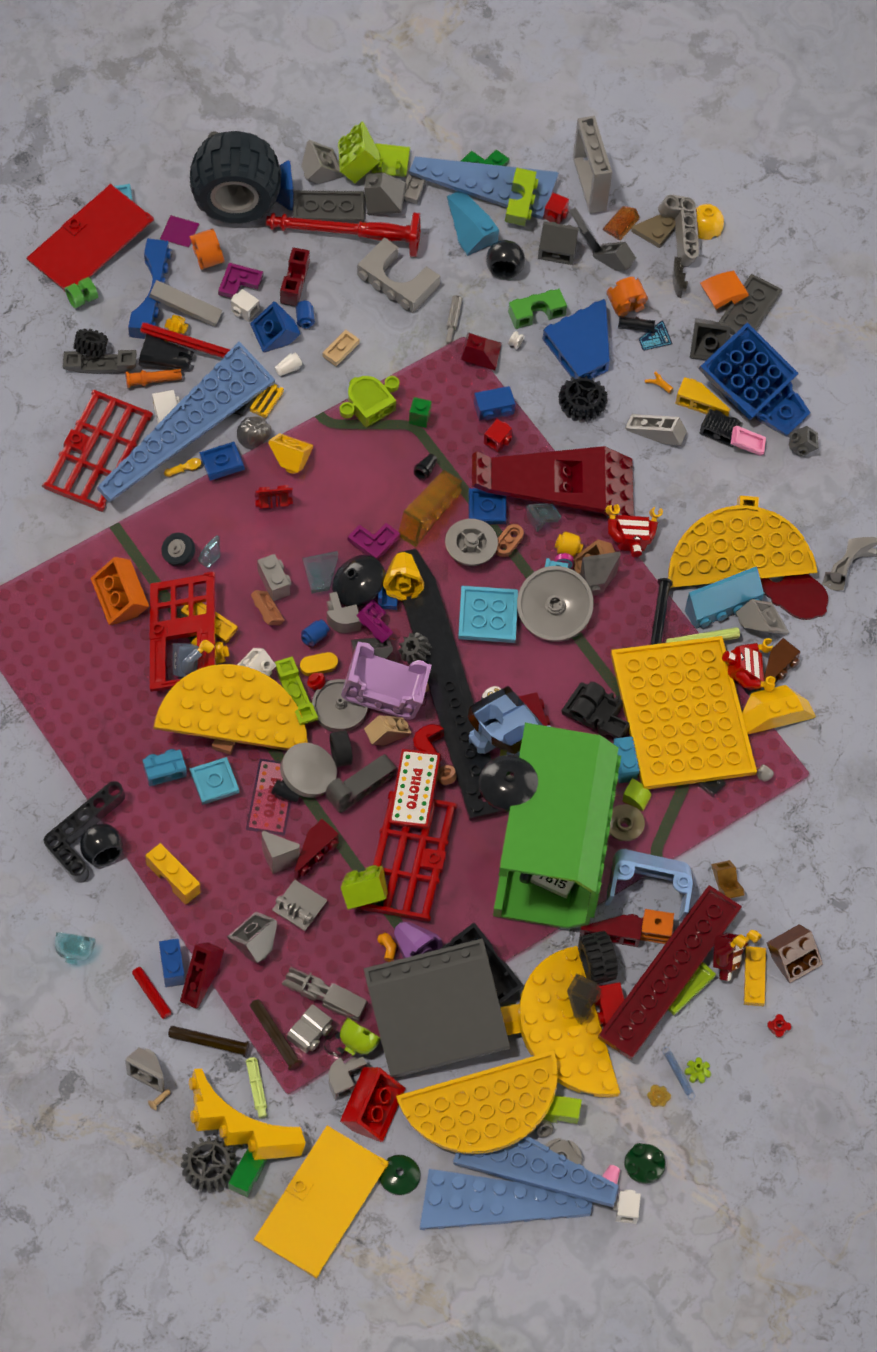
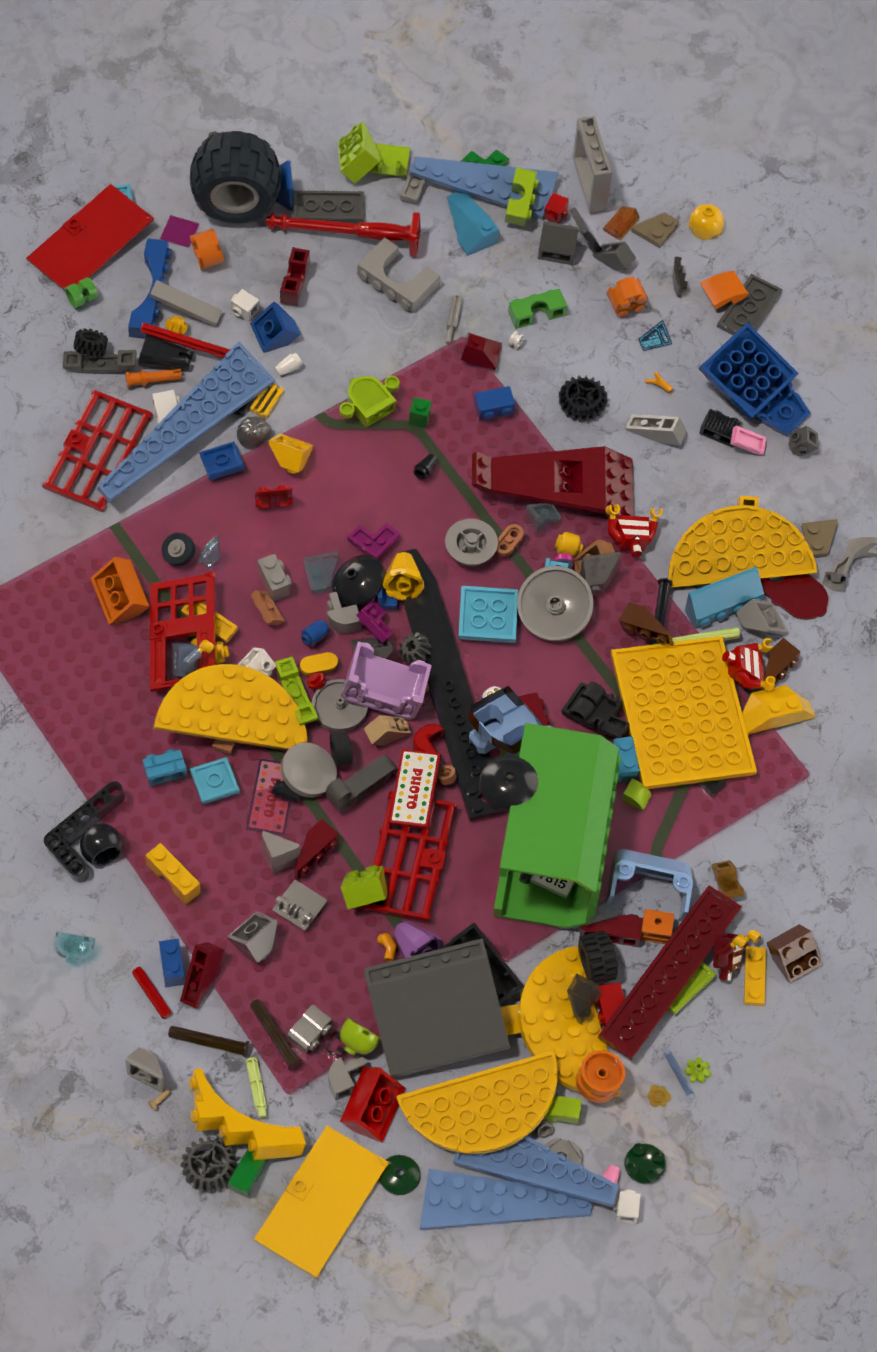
yellow piece [164,458,202,477] -> none
magenta plate [218,263,263,298] -> none
light grey arm [282,967,368,1021] -> none
blue brick [296,300,315,329] -> none
light grey slope [301,140,344,184] -> none
tan plate [322,330,360,366] -> none
dark grey slope [364,173,406,215] -> none
clear yellow wedge [399,470,462,547] -> none
blue tile [469,488,506,524] -> none
red brick [483,419,512,453] -> none
black wheel [486,240,525,279] -> none
blue slope [542,299,610,379] -> none
dark tan dish [609,804,645,841] -> none
black pin [618,316,655,332] -> none
light grey beam [658,195,699,266] -> none
yellow slope [675,377,730,416] -> none
dark grey slope [690,318,731,360] -> none
light grey hinge [757,764,774,782] -> none
red plate [767,1014,791,1038] -> none
none -> orange wheel [576,1050,625,1103]
none -> reddish brown slope [619,602,674,646]
none -> dark tan wing [801,519,838,558]

